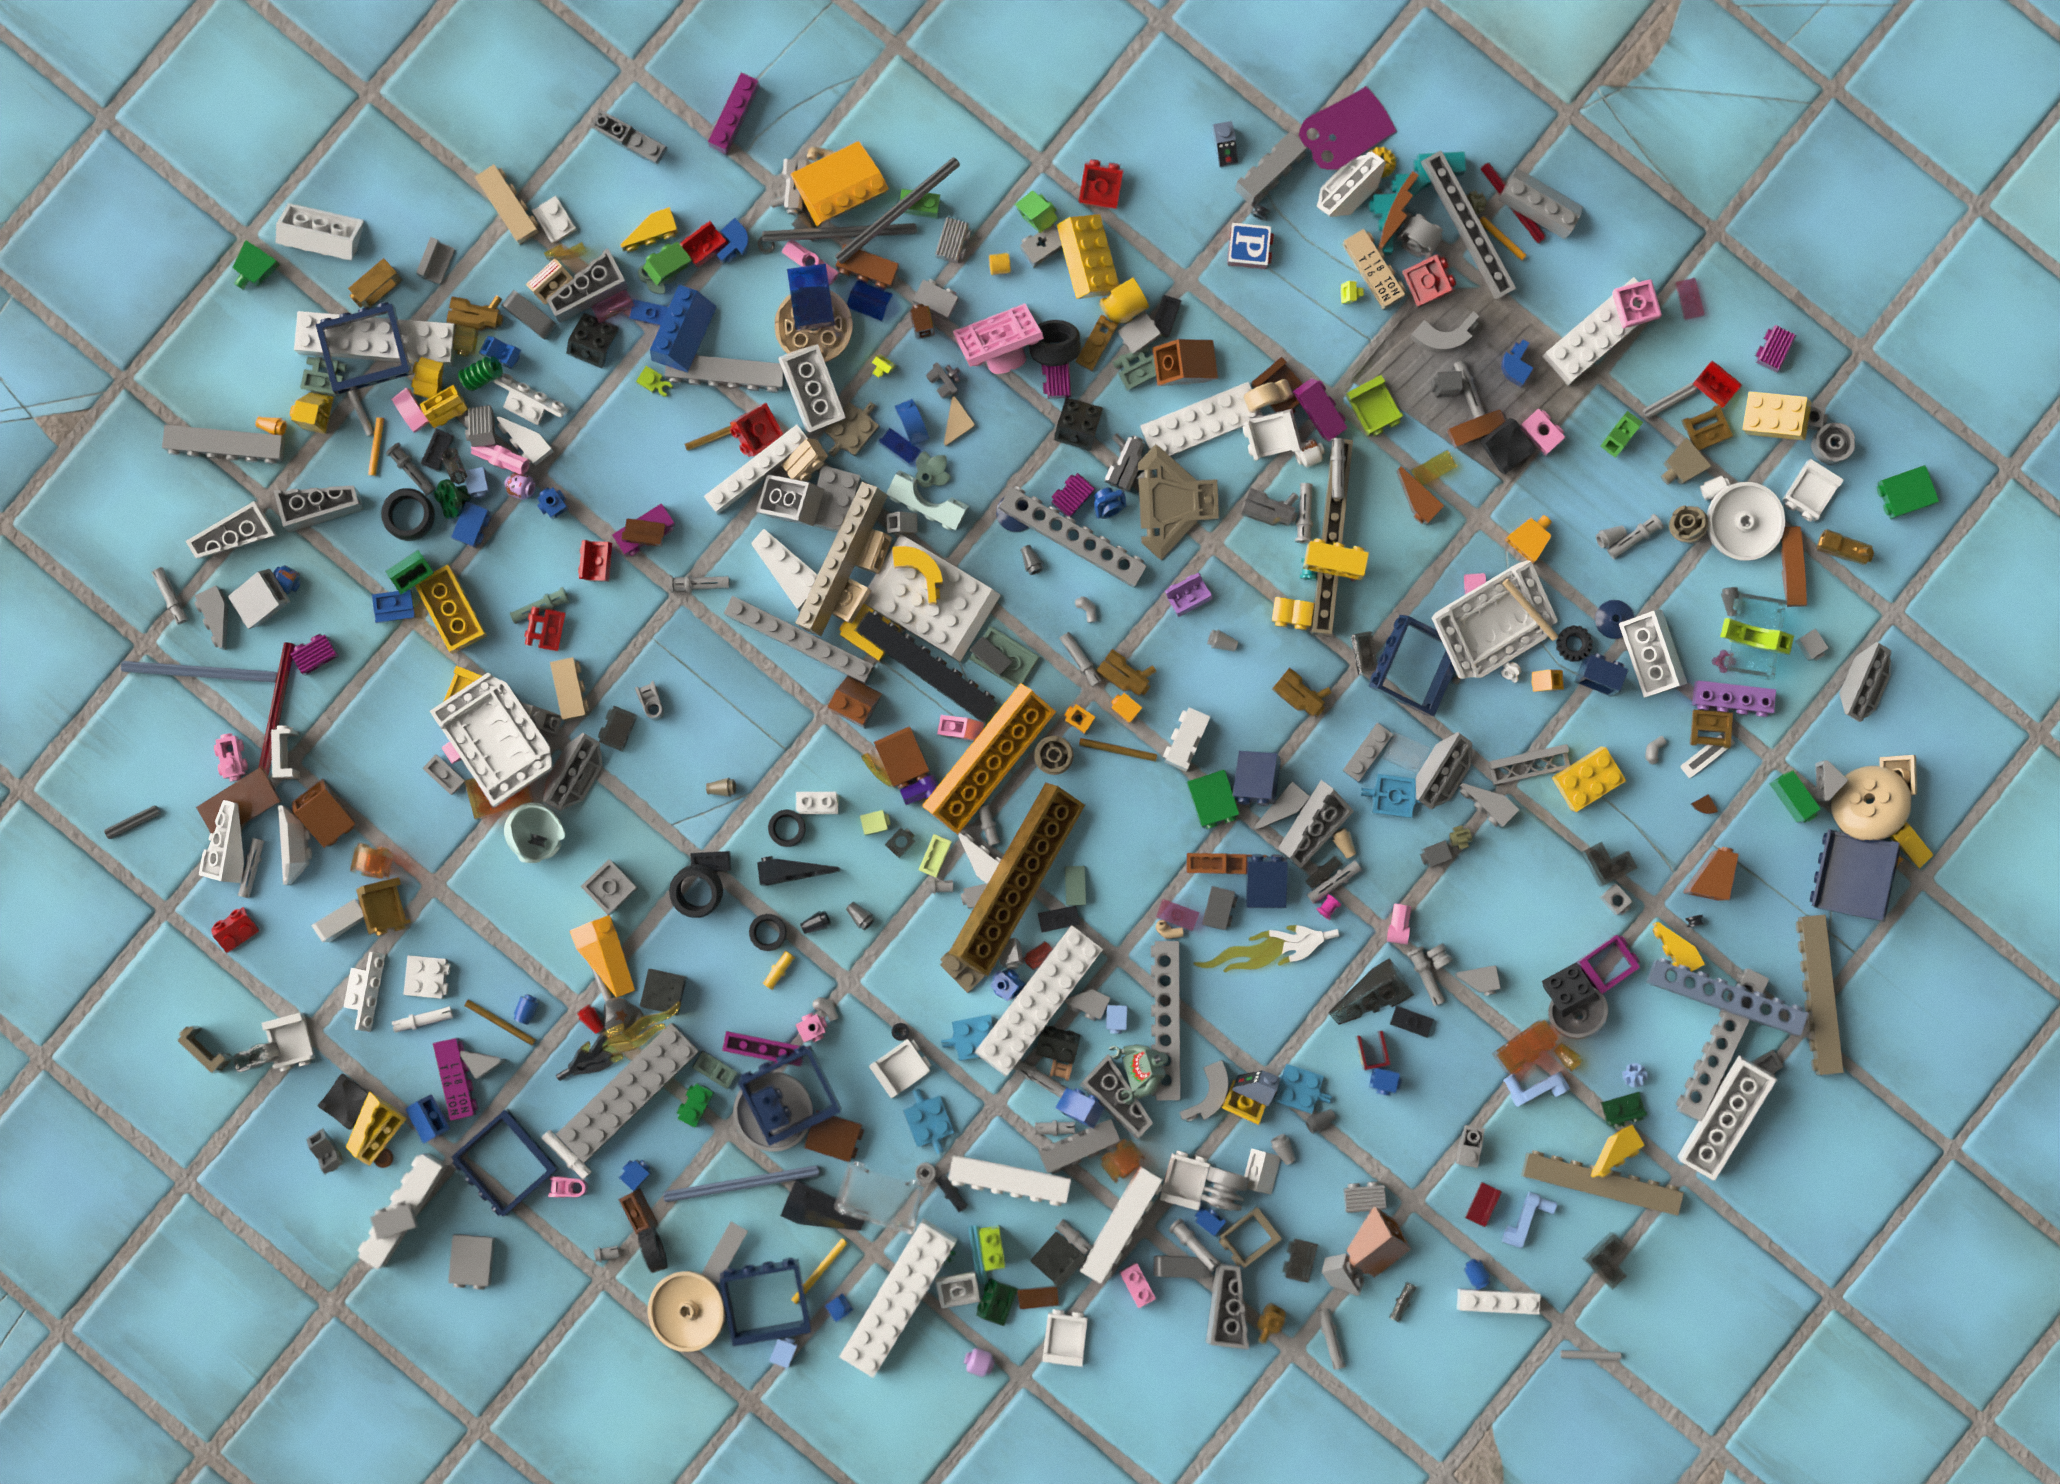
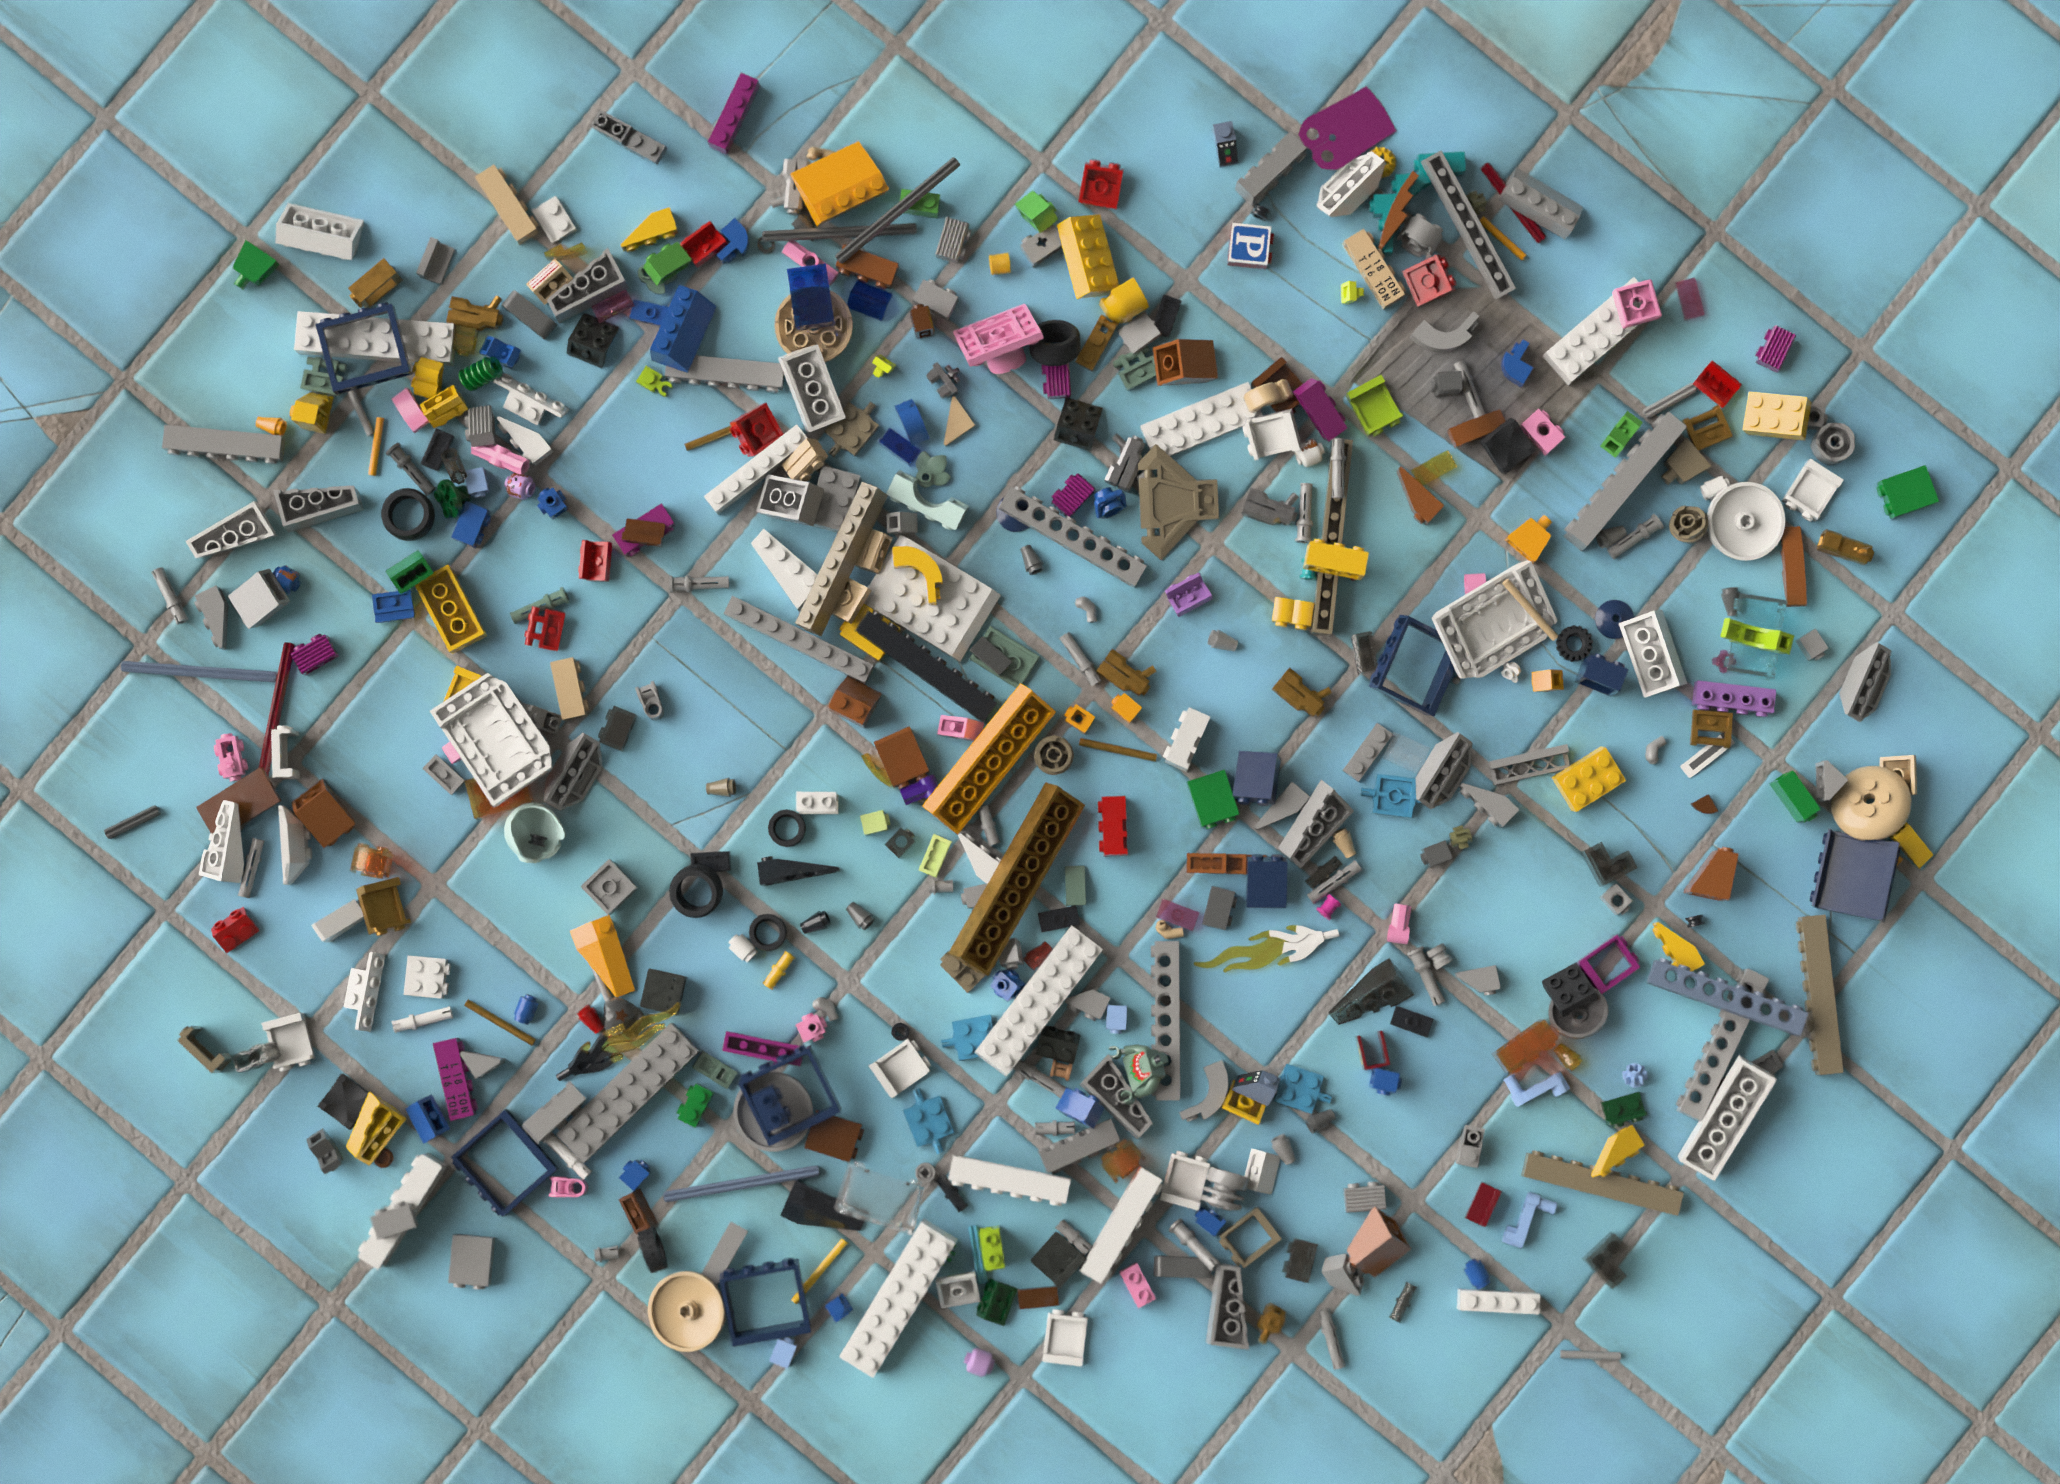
none -> light grey wedge [522,1081,586,1145]
none -> white brick [728,934,758,963]
none -> red wedge [1098,796,1128,857]
none -> light grey brick [1563,412,1687,551]

